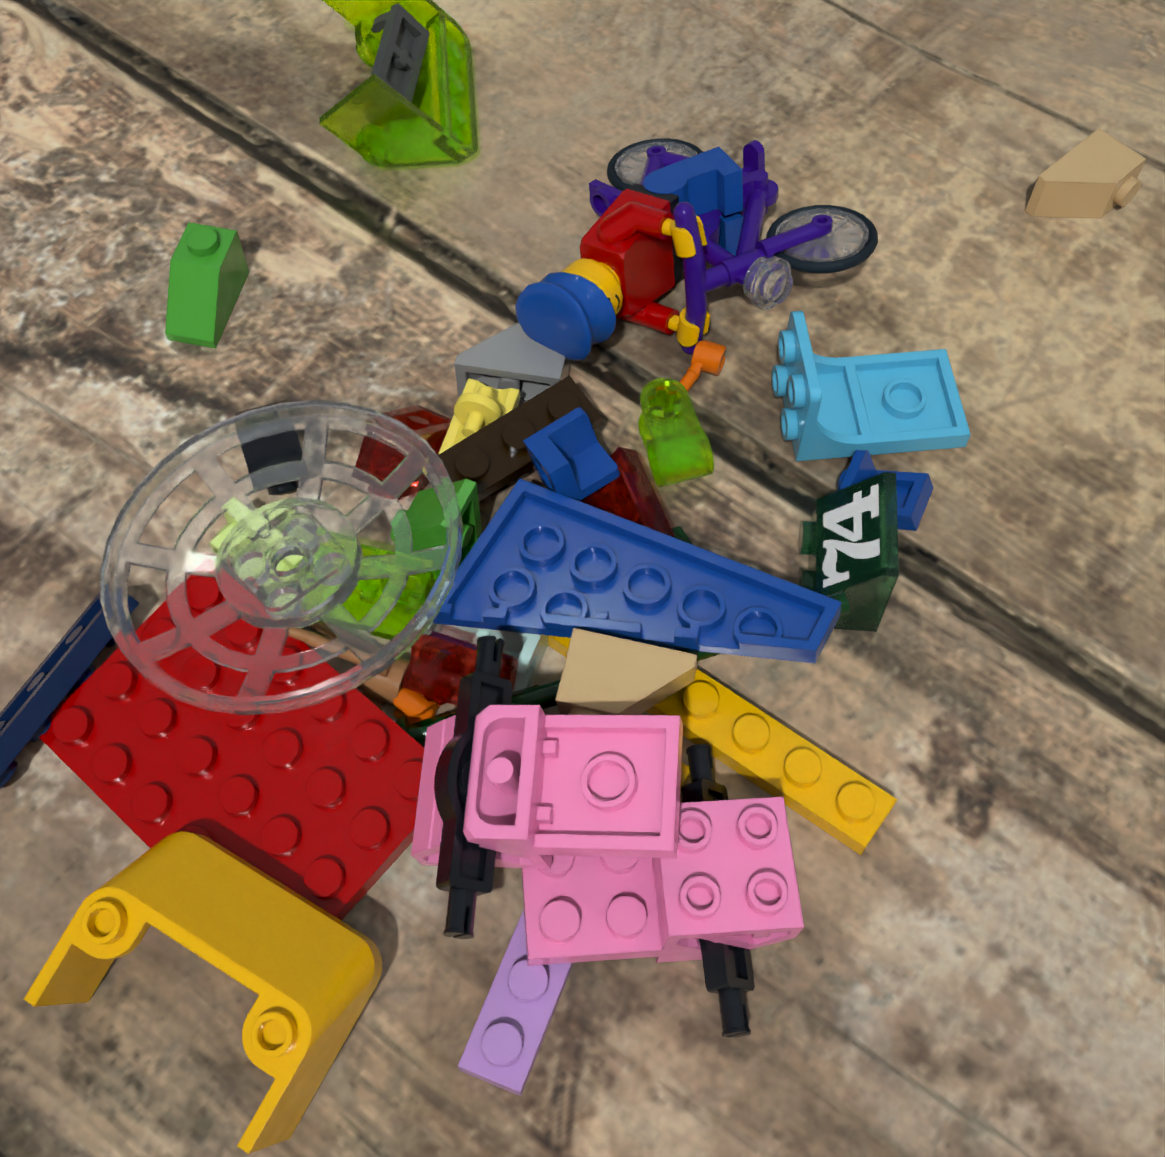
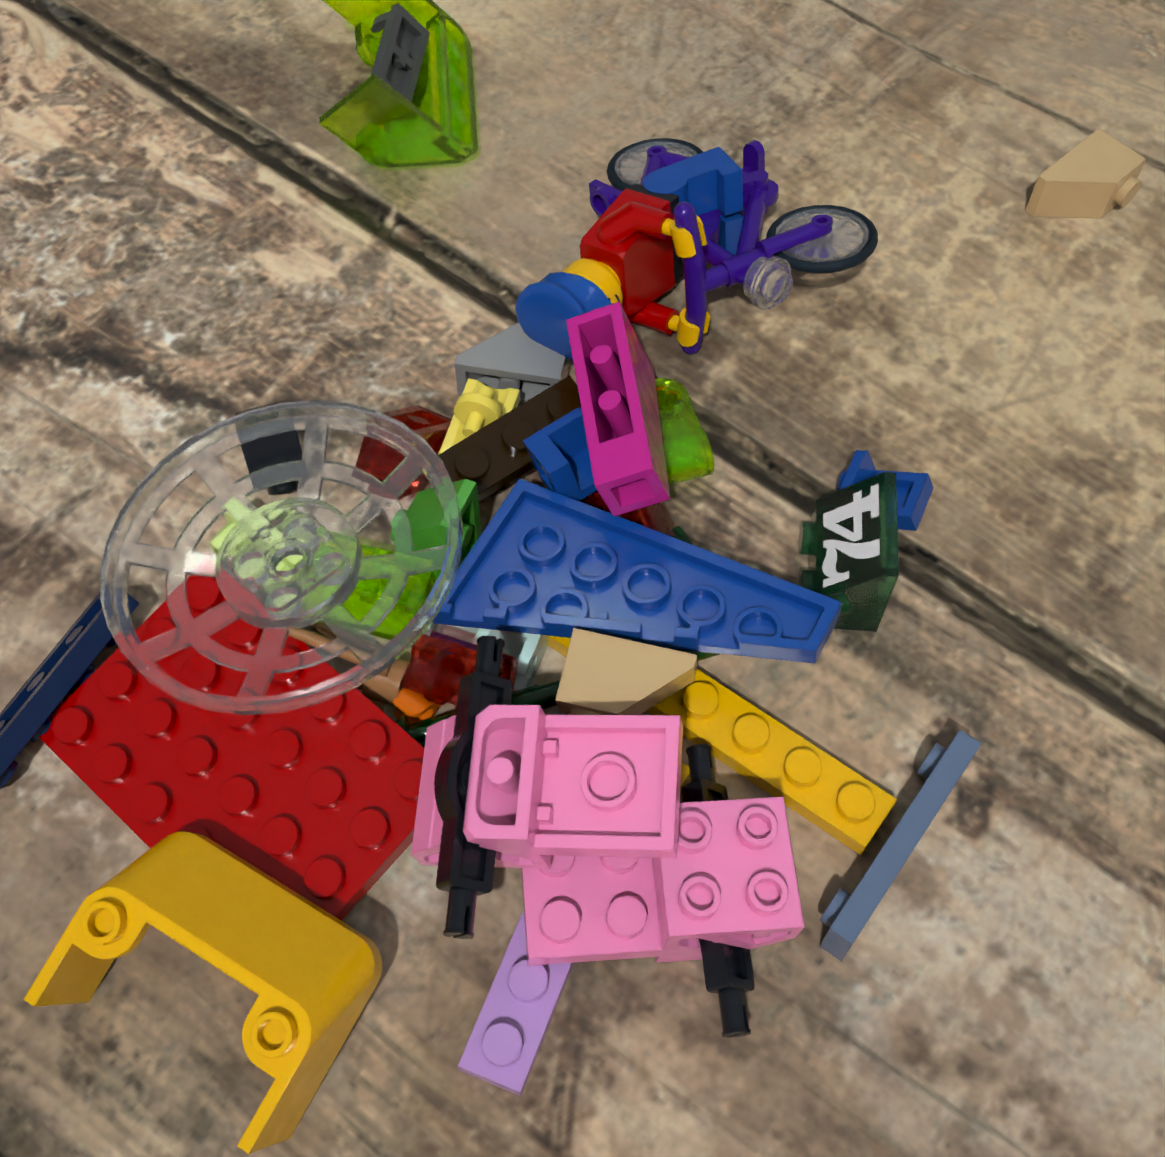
bright green slope [165,222,249,348] -> none
orange hand [668,340,726,404] -> none
medium azure bracket [772,311,971,461] -> none
none -> dark pink slope [566,301,670,517]
none -> sand blue plate [820,730,982,962]

